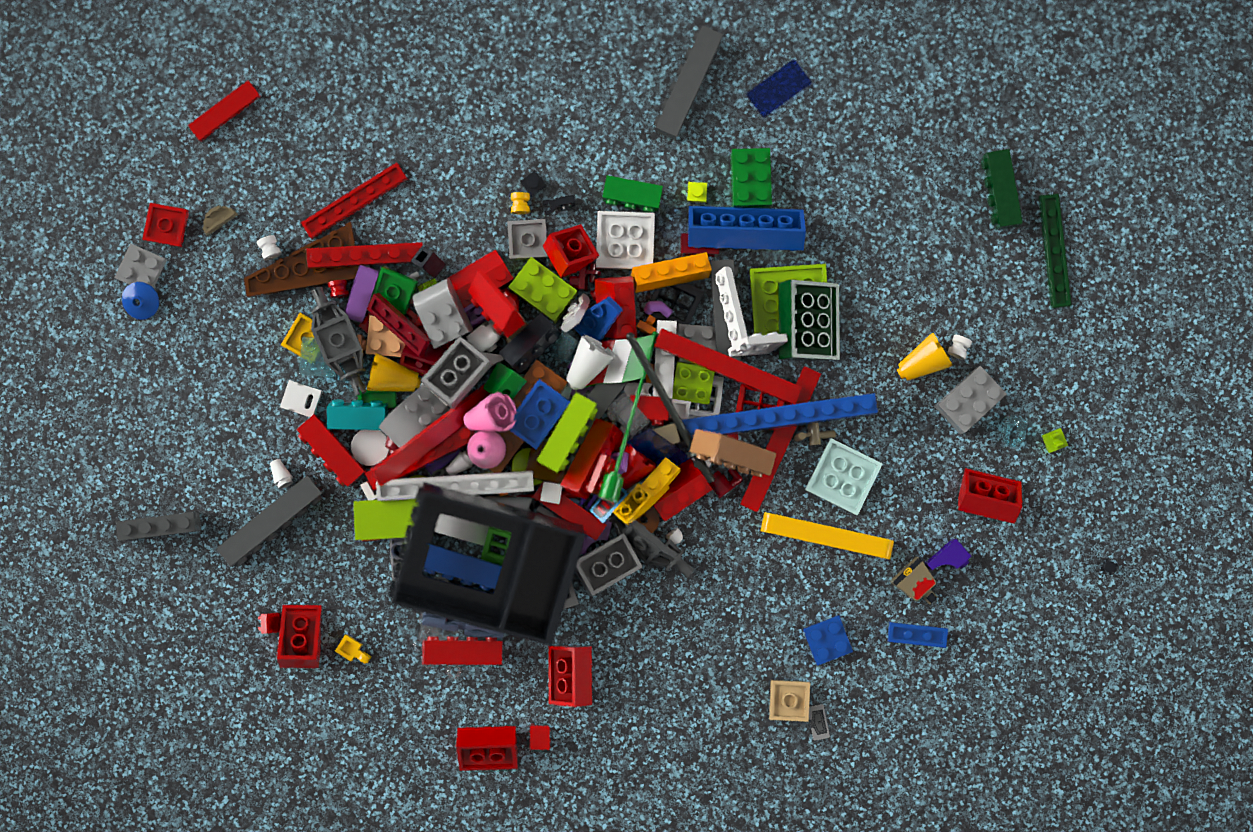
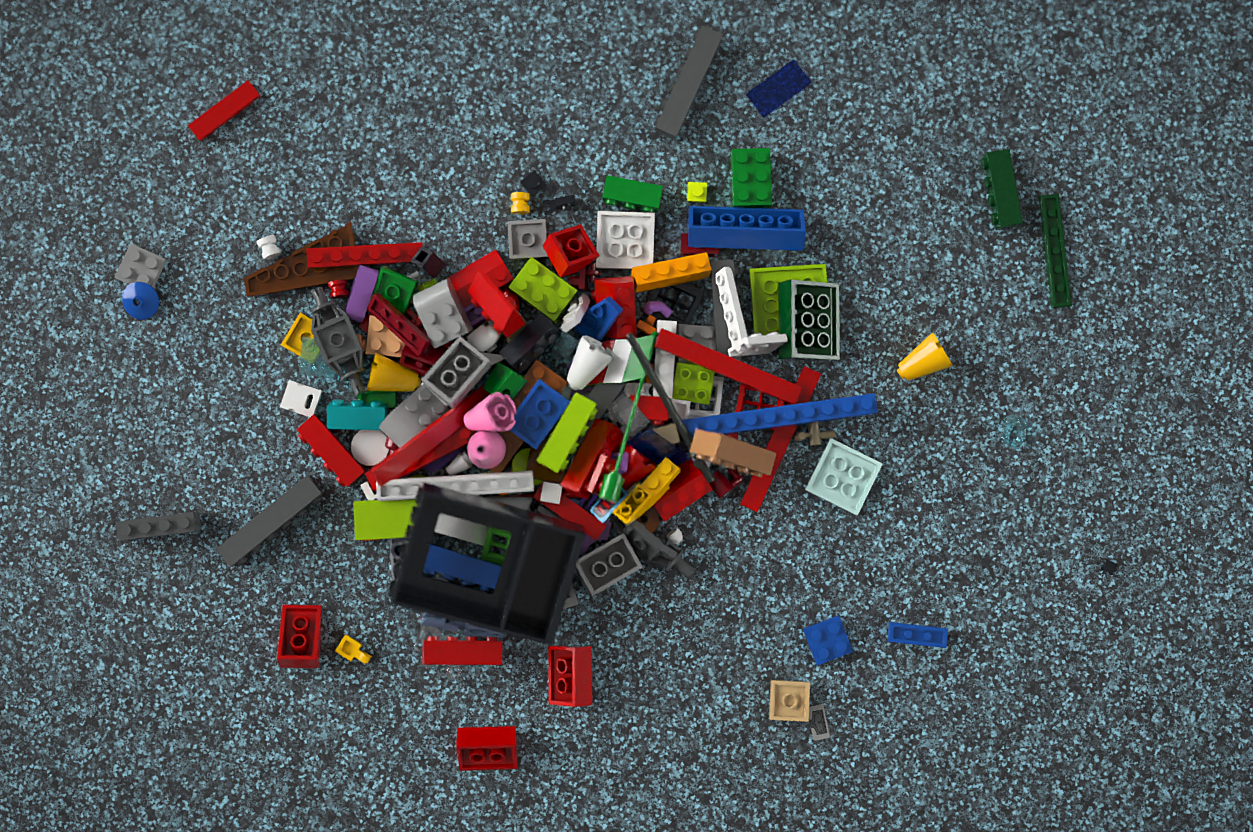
red plate [142,203,189,248] -> none
dark tan tile [203,206,239,236] -> none
red tile [258,613,280,634] -> none
white cone [270,459,293,489] -> none
red tile [301,162,408,239] -> none
red panel [530,724,551,750] -> none
yellow beam [760,512,894,559] -> none
torso [889,557,937,605] -> none
dark purple arch [924,539,972,570] -> none
light grey brick [934,366,1007,434] -> none
white wheel [947,335,972,360] -> none
red slope [958,468,1022,524] -> none
lime tile [1041,428,1068,453] -> none

